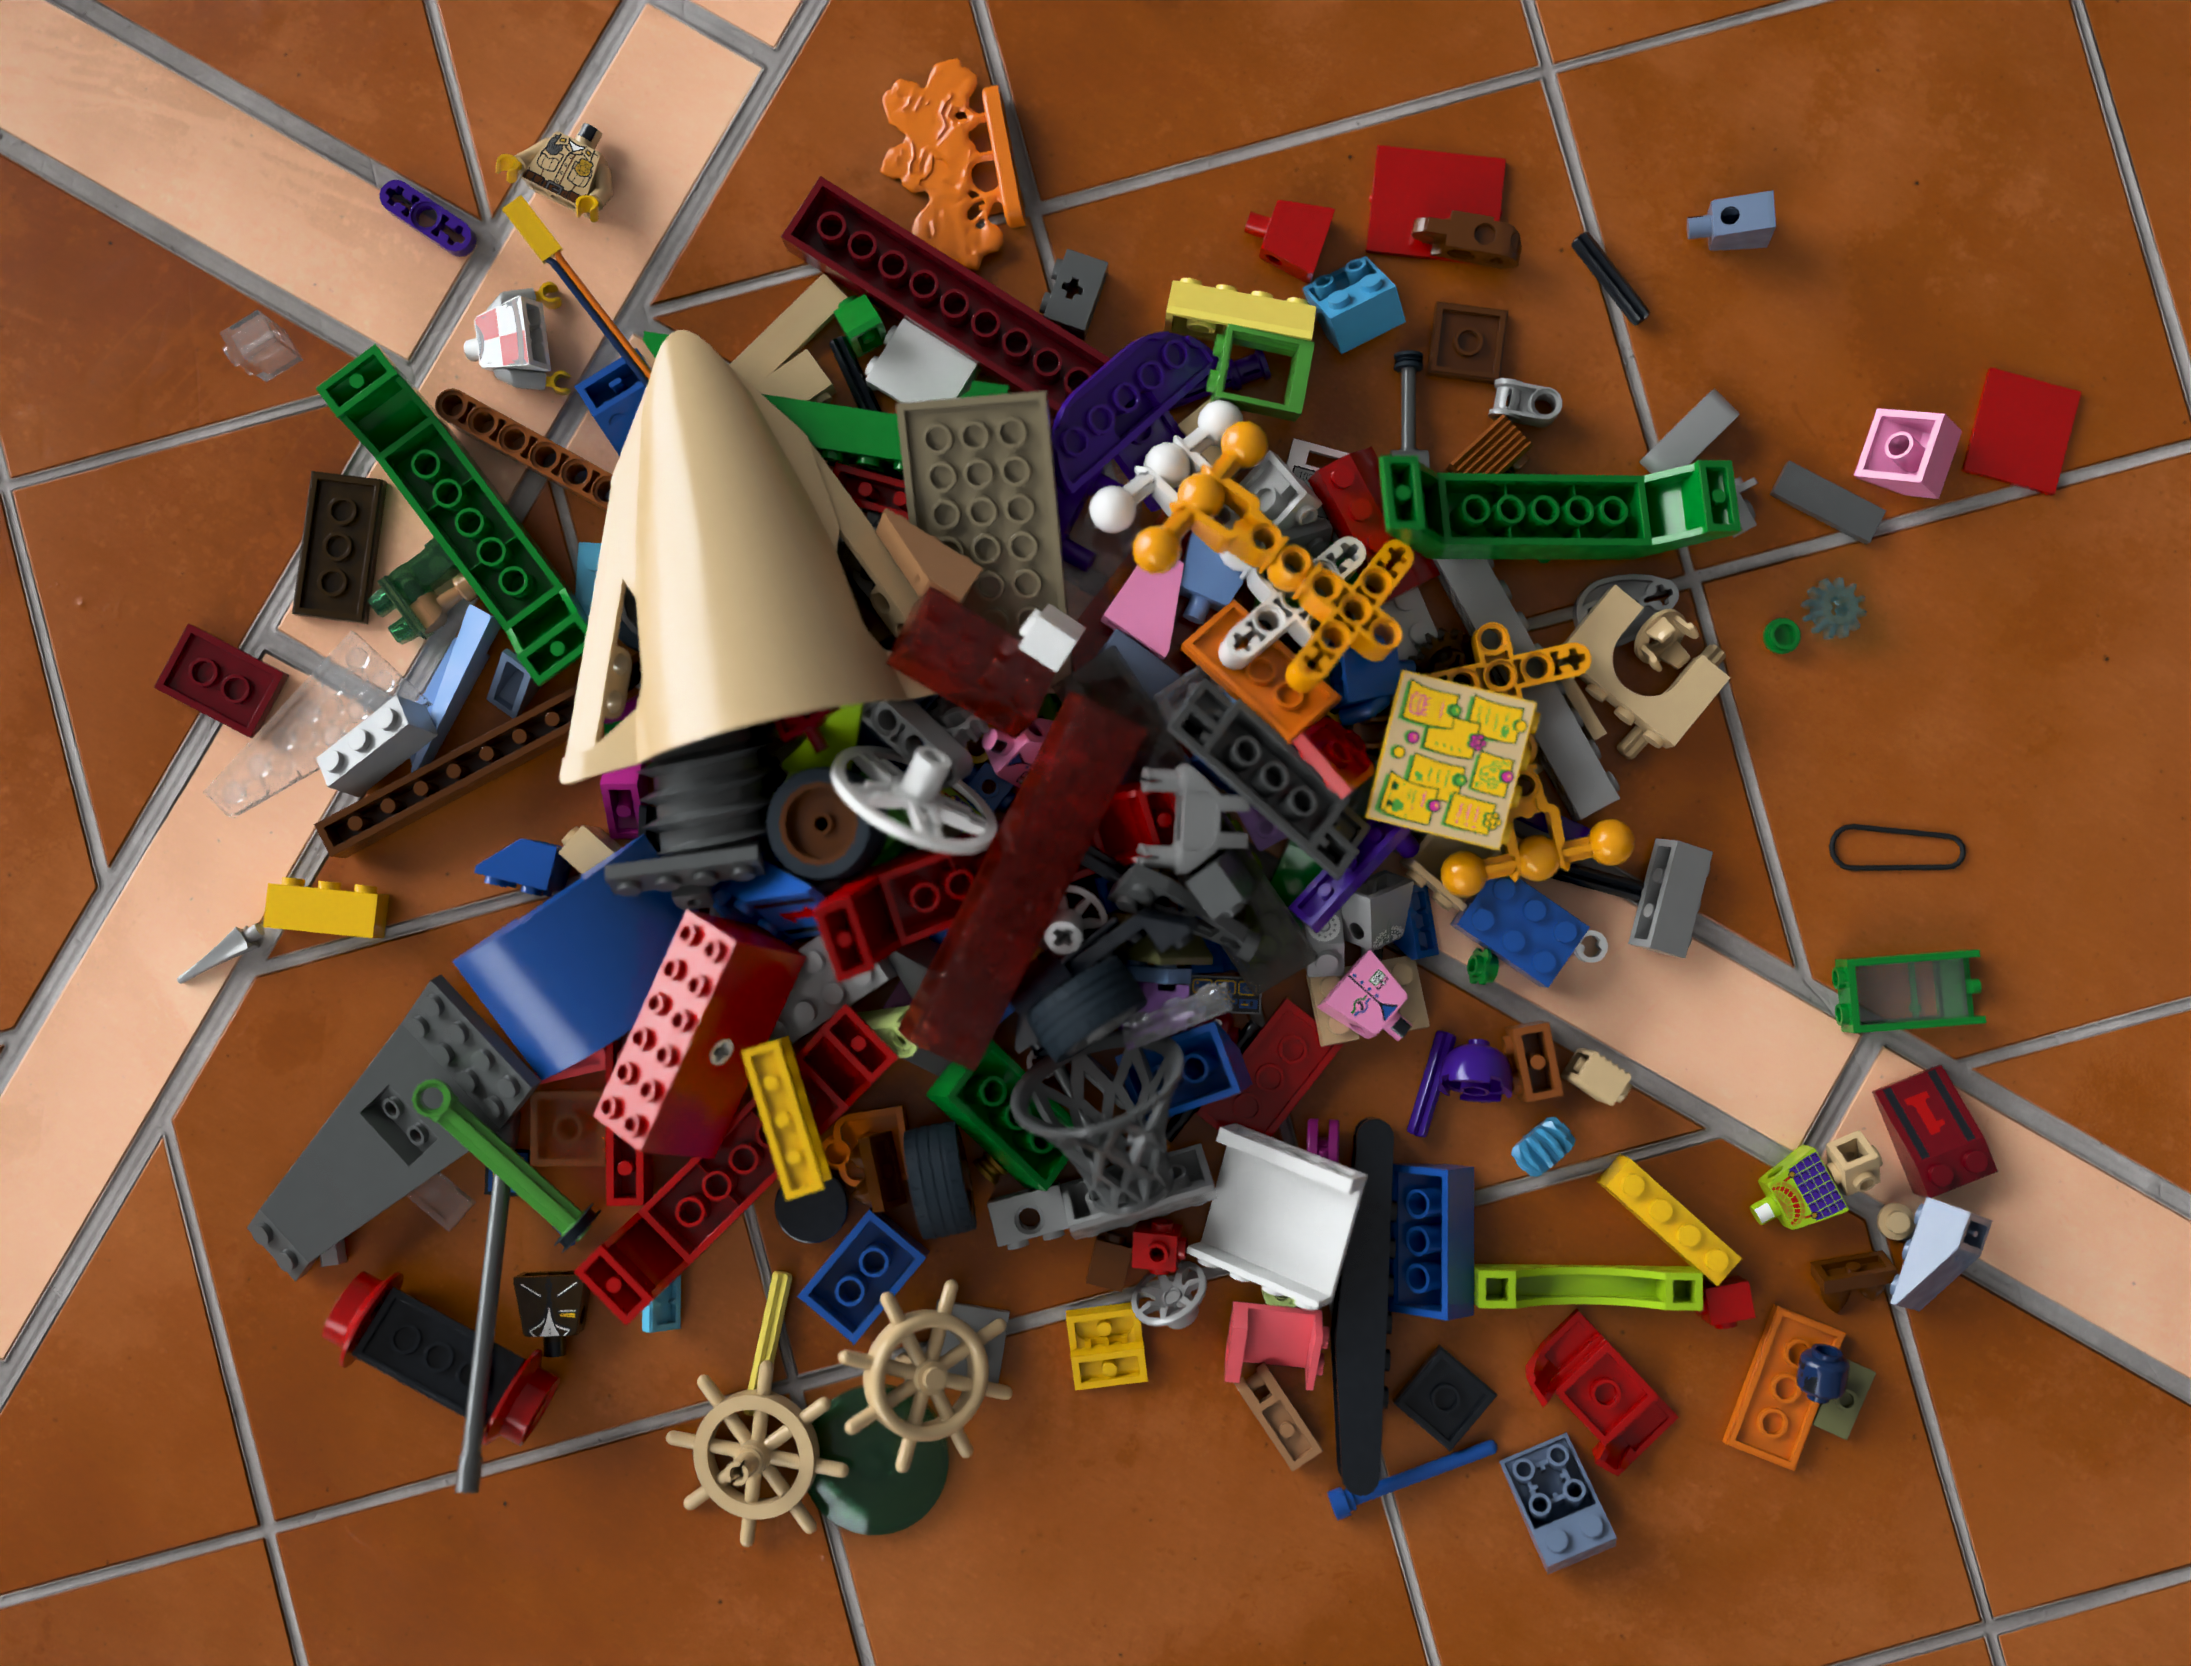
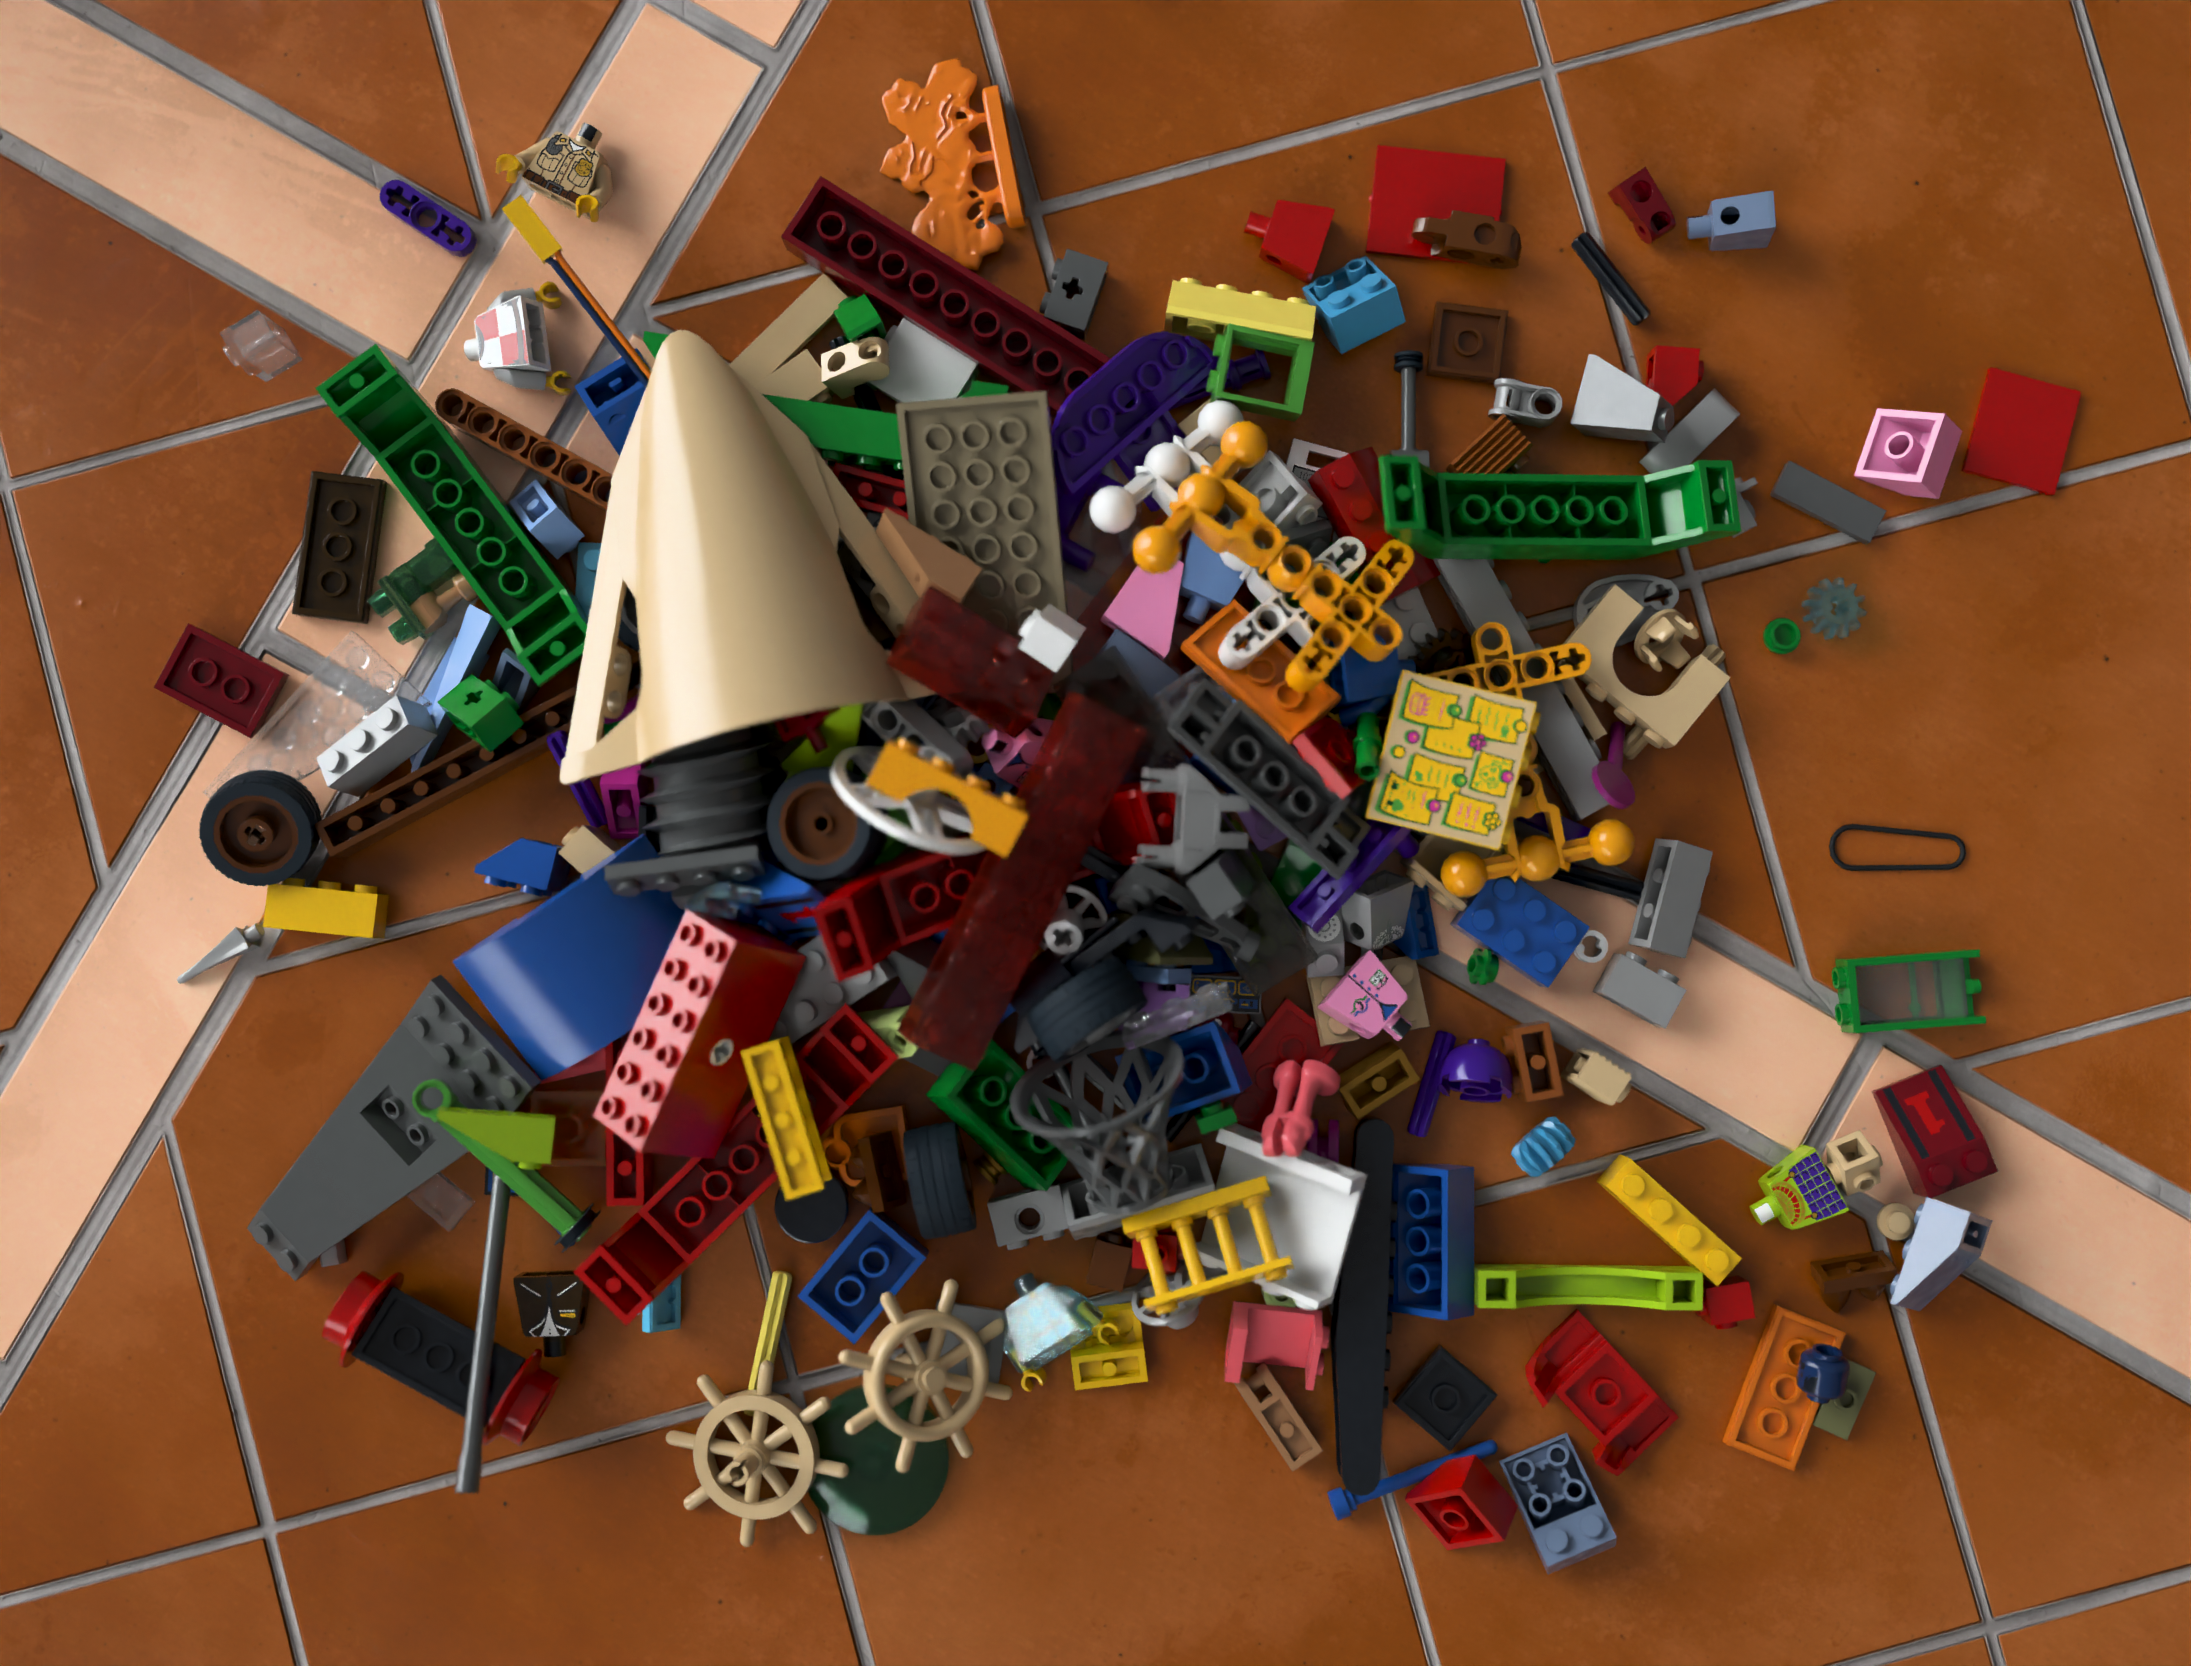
none -> wheel [199,769,322,886]
none -> green brick [437,674,525,752]
none -> lime slope [437,1106,556,1170]
none -> light blue slope [509,479,585,559]
none -> dark purple axle [547,730,607,828]
none -> clear light blue slope [683,882,762,918]
none -> tan leg [821,337,890,399]
none -> light orange arch [866,737,1029,857]
none -> clear light blue torso [1003,1273,1120,1392]
none -> yellow fence [1121,1176,1294,1315]
none -> green plate [1194,1100,1238,1135]
none -> coral piece [1261,1060,1341,1157]
none -> pearl gold brick [1337,1042,1420,1119]
none -> green pin [1353,712,1383,780]
none -> red slope [1404,1455,1518,1550]
none -> slope [1570,354,1674,443]
none -> magenta piece [1592,722,1635,809]
none -> light grey brick [1593,951,1687,1029]
none -> dark red leg [1608,167,1676,244]
none -> red slope [1645,345,1704,406]

